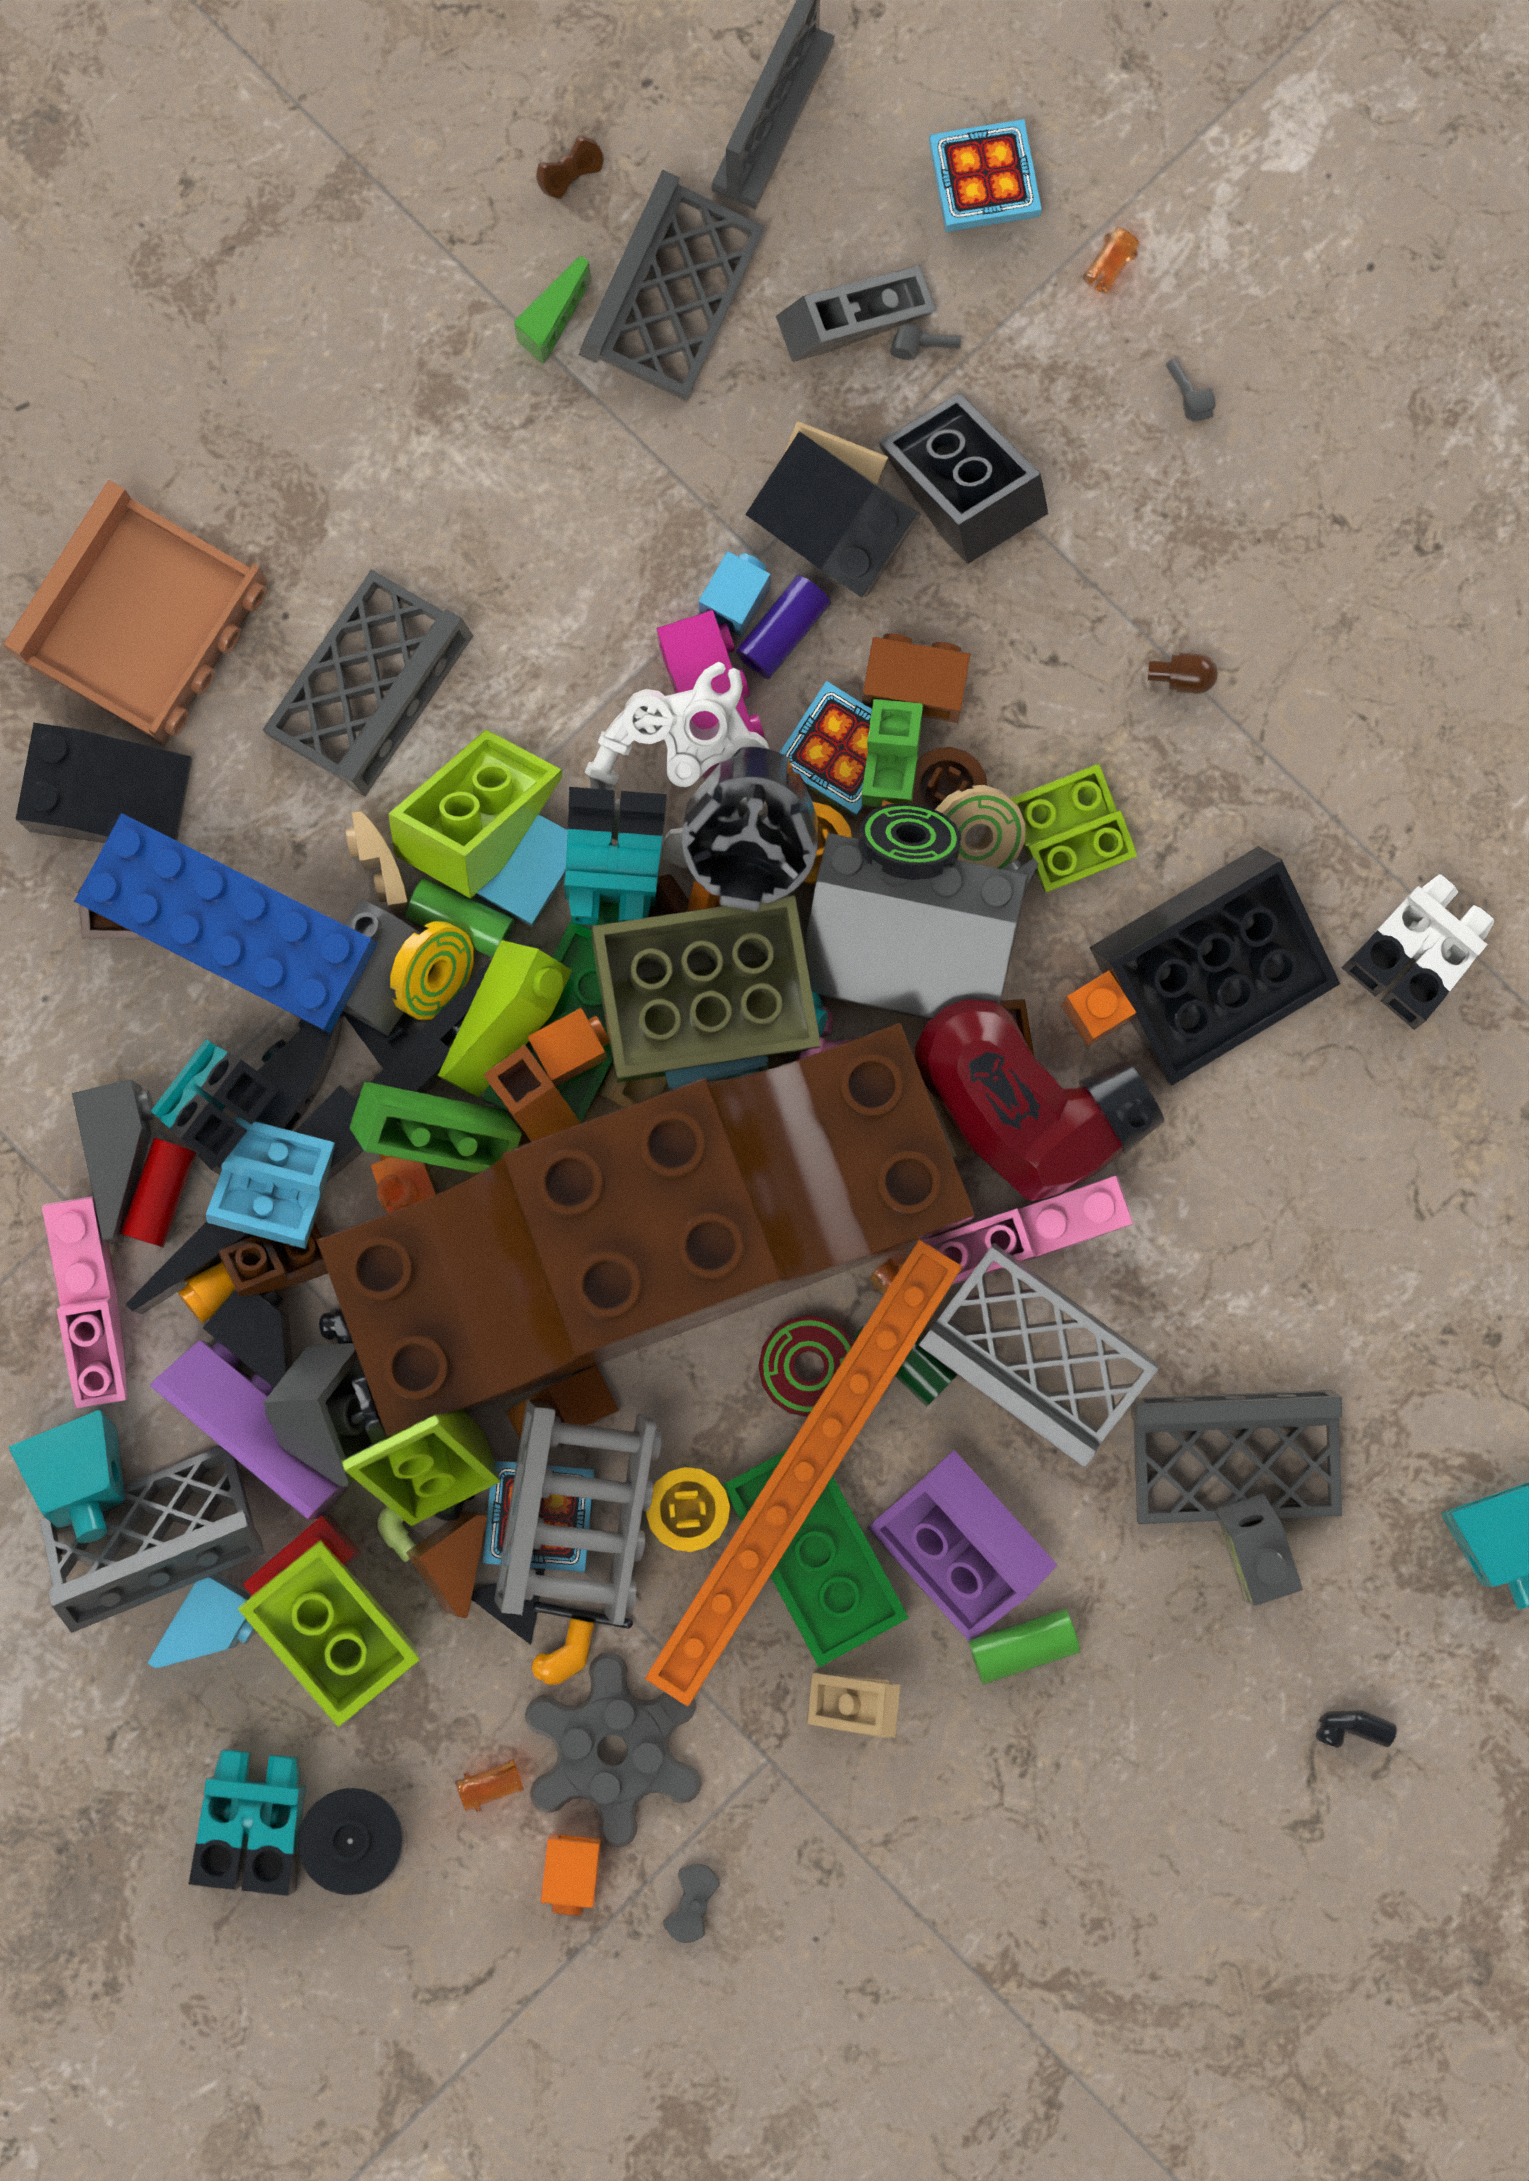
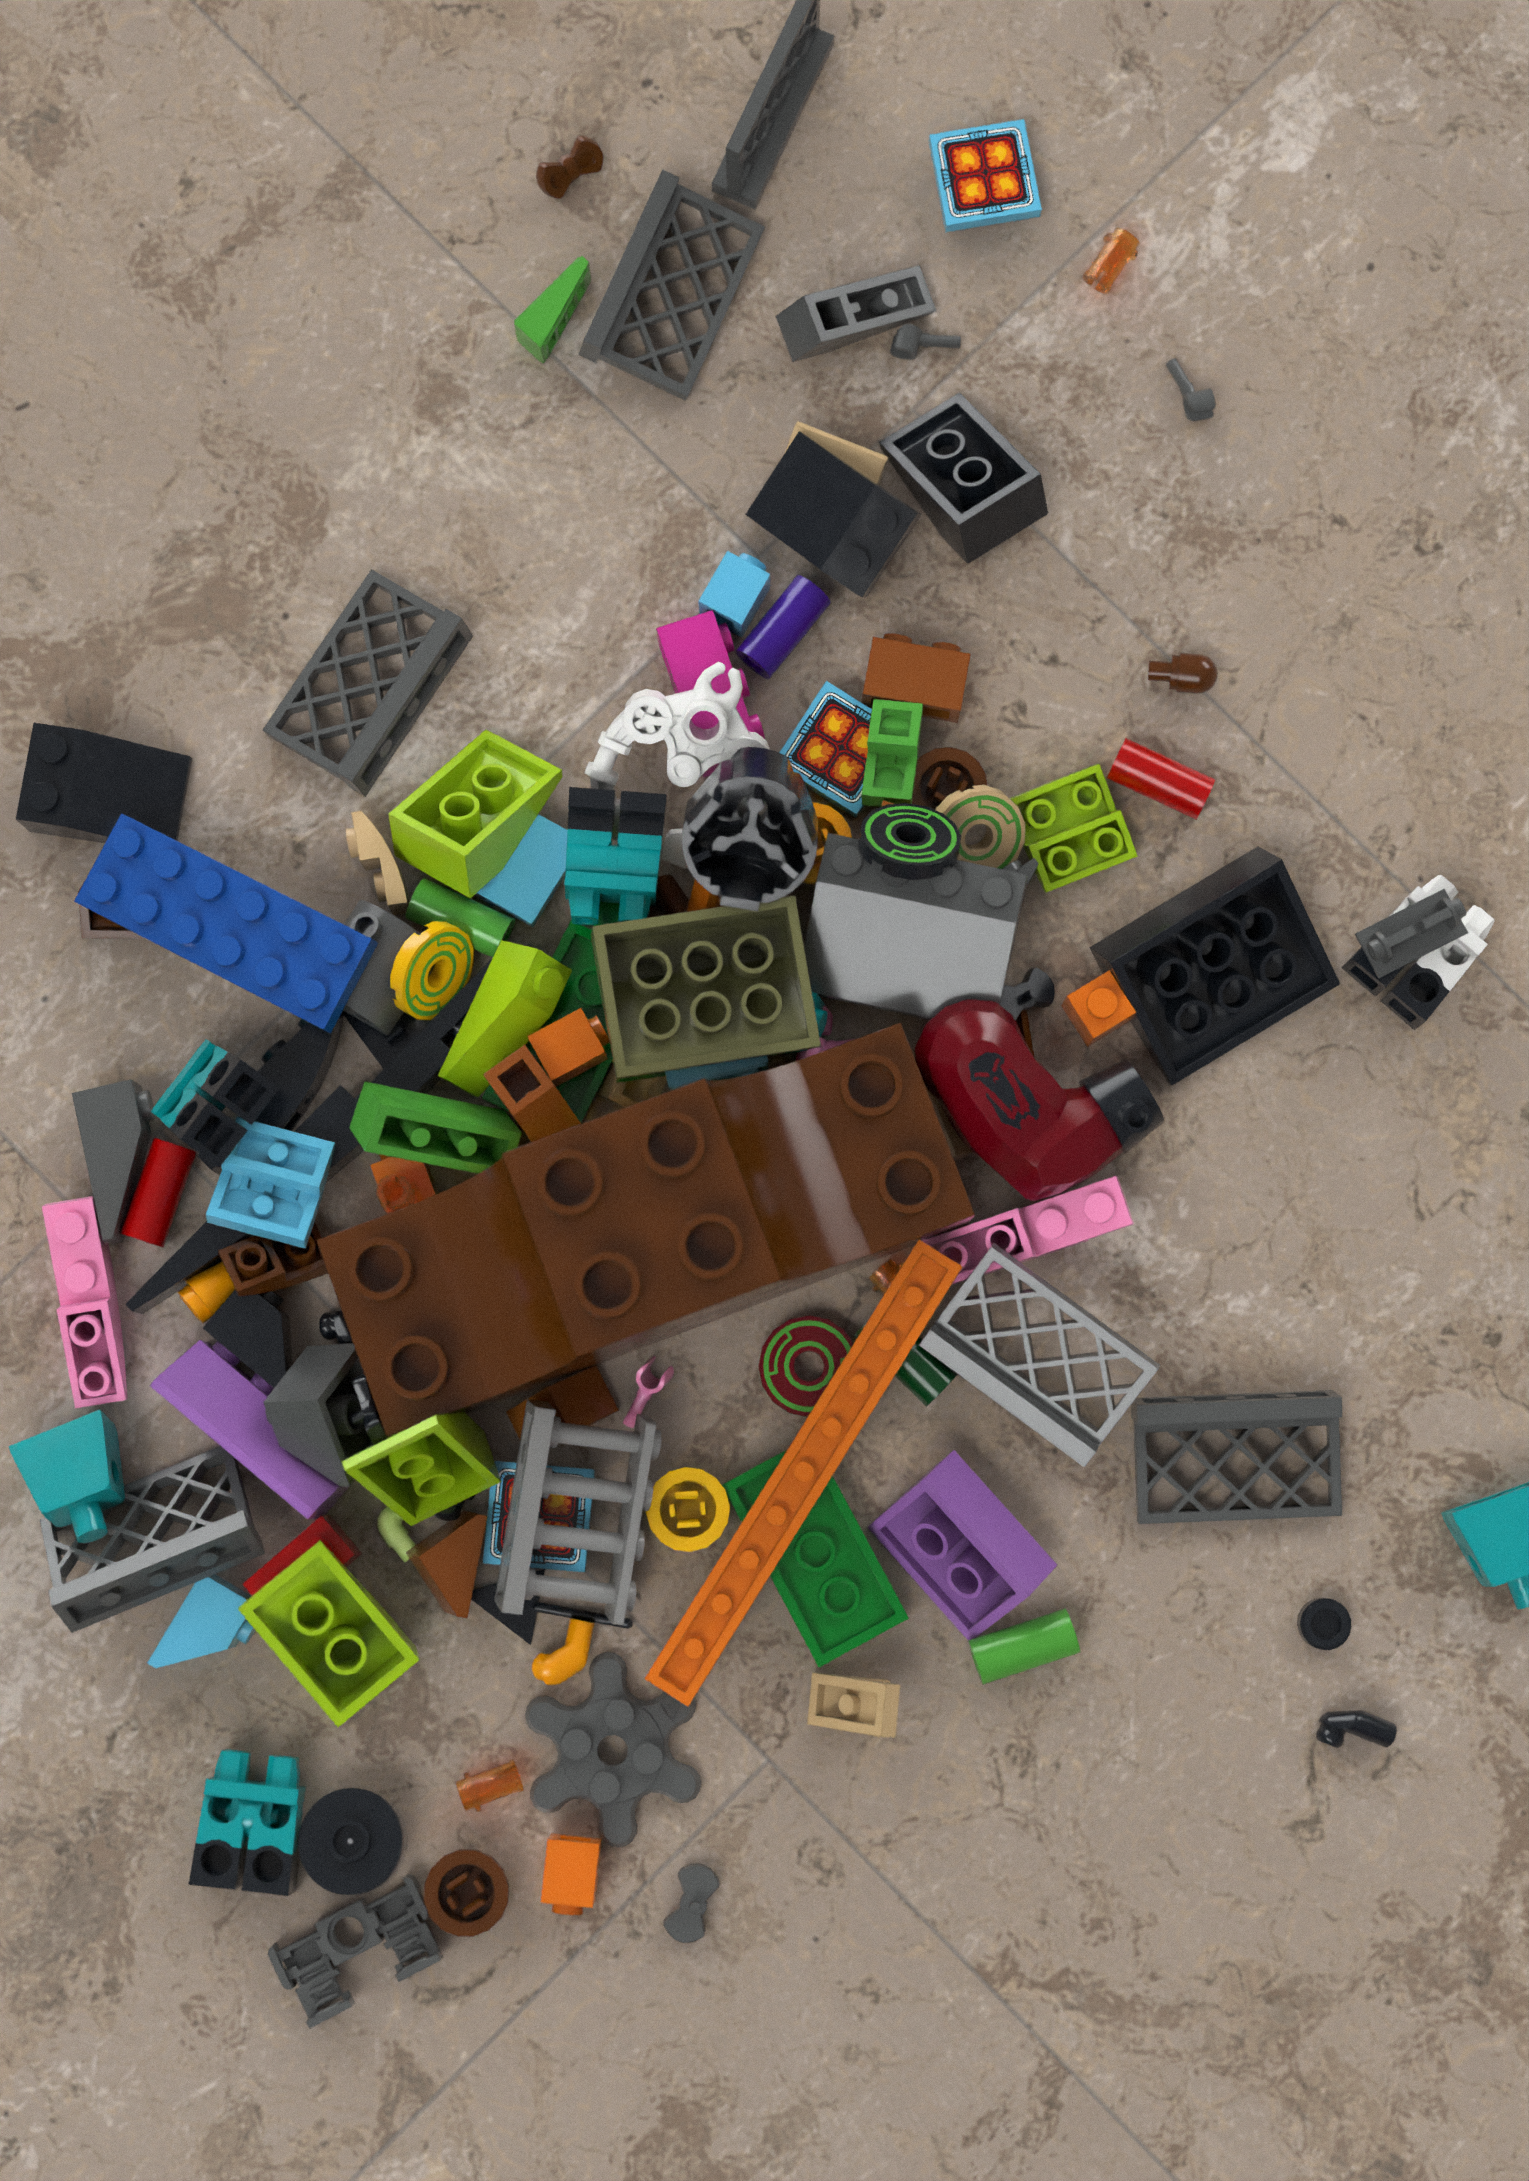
nougat panel [3,479,267,745] -> none
dark grey torso [1215,1493,1303,1606] -> none
none -> dark grey piece [268,1874,443,2029]
none -> reddish brown piece [424,1849,509,1937]
none -> bright pink hand [623,1356,674,1428]
none -> black piece [1000,968,1055,1020]
none -> red piece [1107,738,1216,820]
none -> black tile [1297,1598,1351,1650]
none -> dark grey hinge [1355,889,1468,979]

